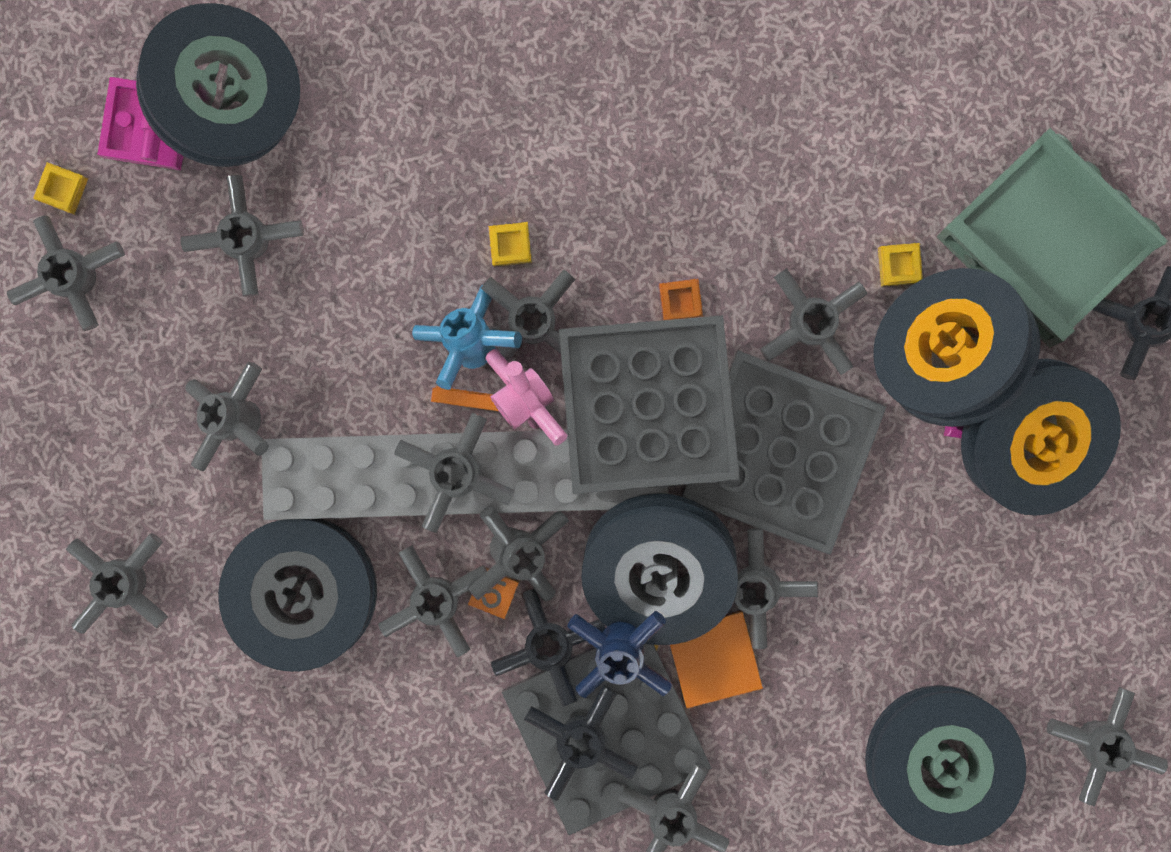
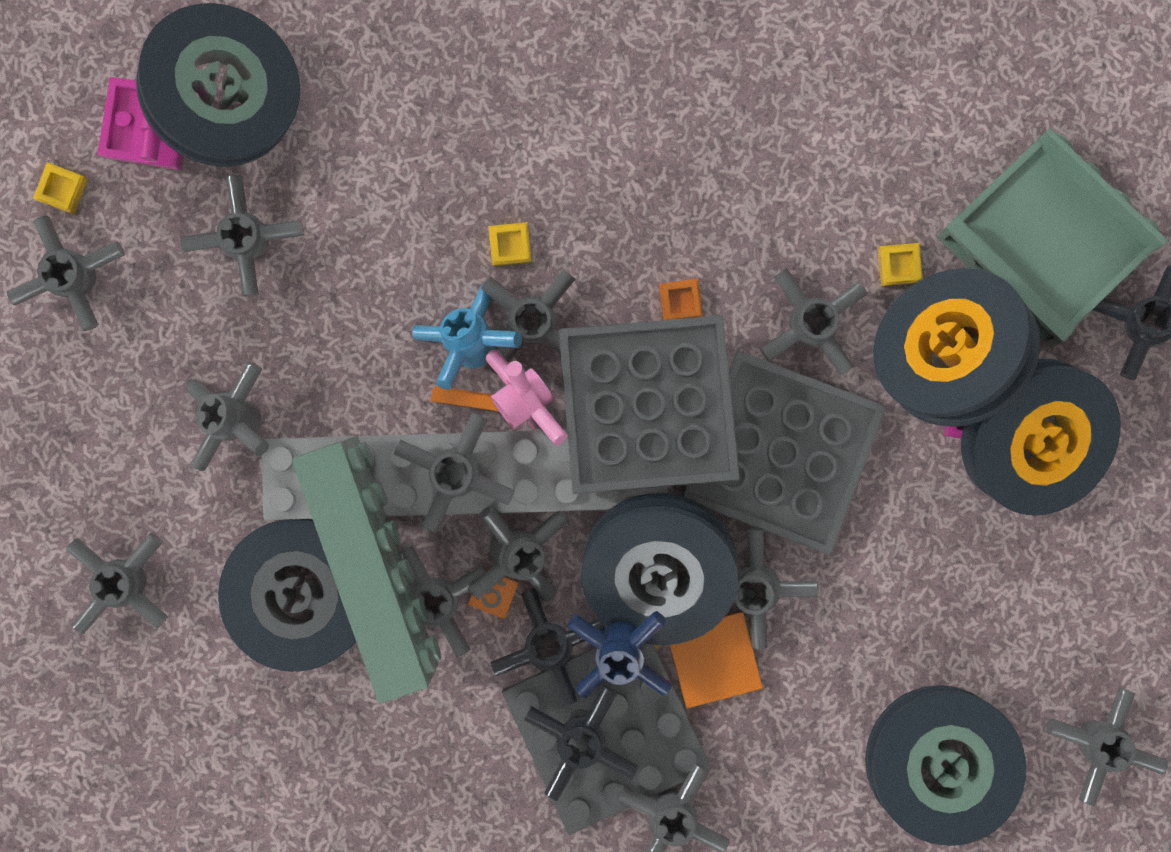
none -> sand green brick [291,435,441,704]

